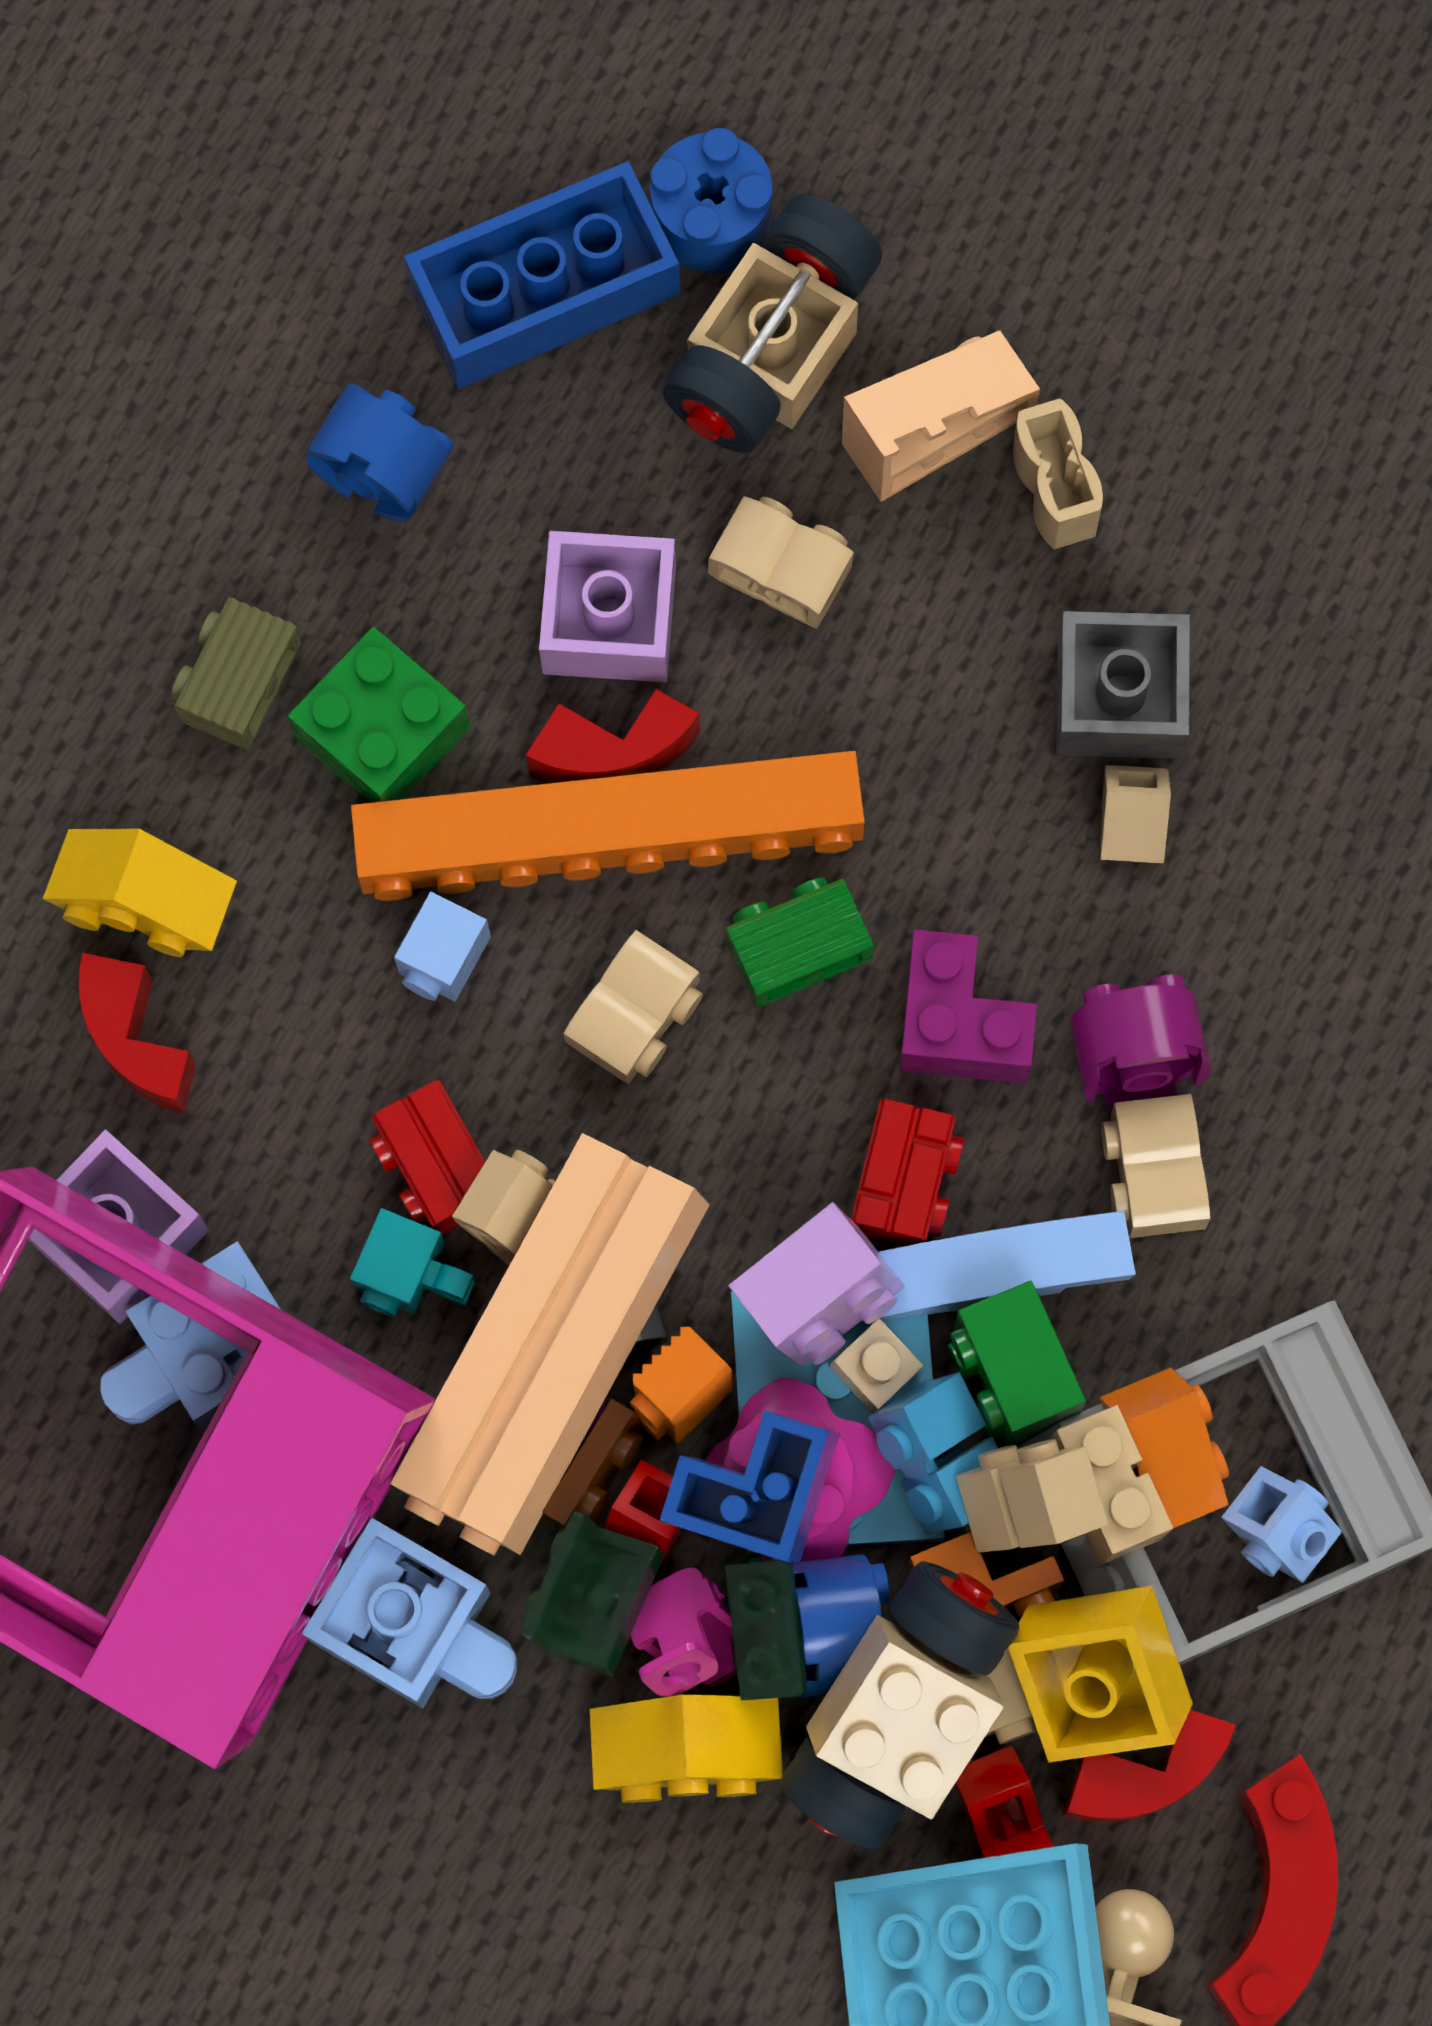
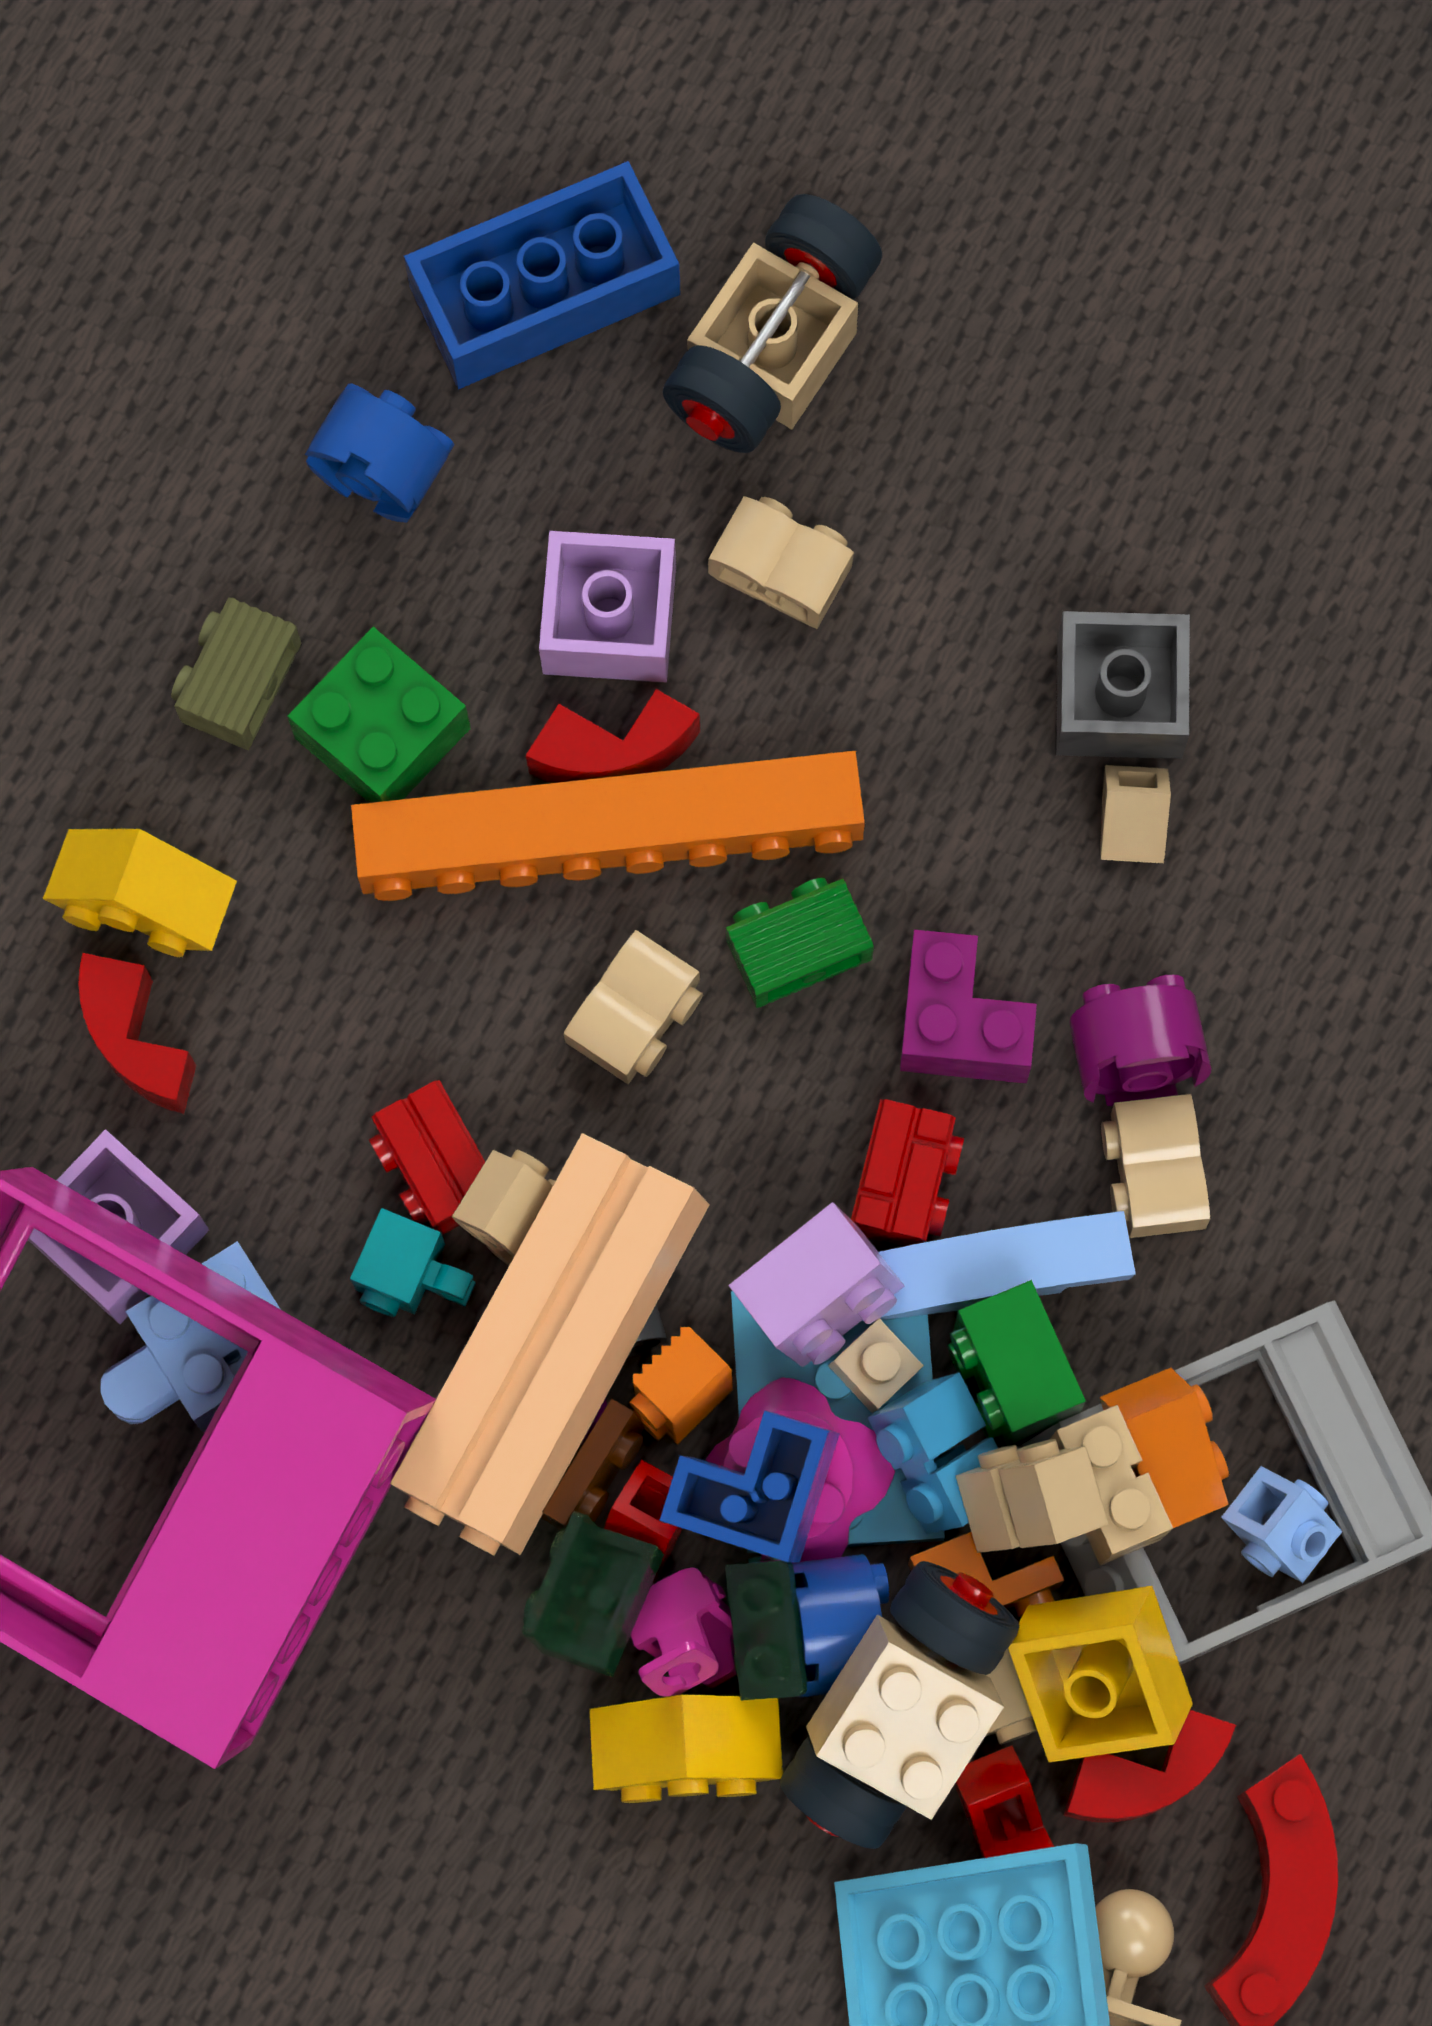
light blue brick [302,1517,517,1708] -> none
light blue brick [394,892,491,1002] -> none
blue brick [650,128,772,274] -> none
light nougat wedge [842,330,1040,502] -> none
tan brick [1013,399,1103,549] -> none

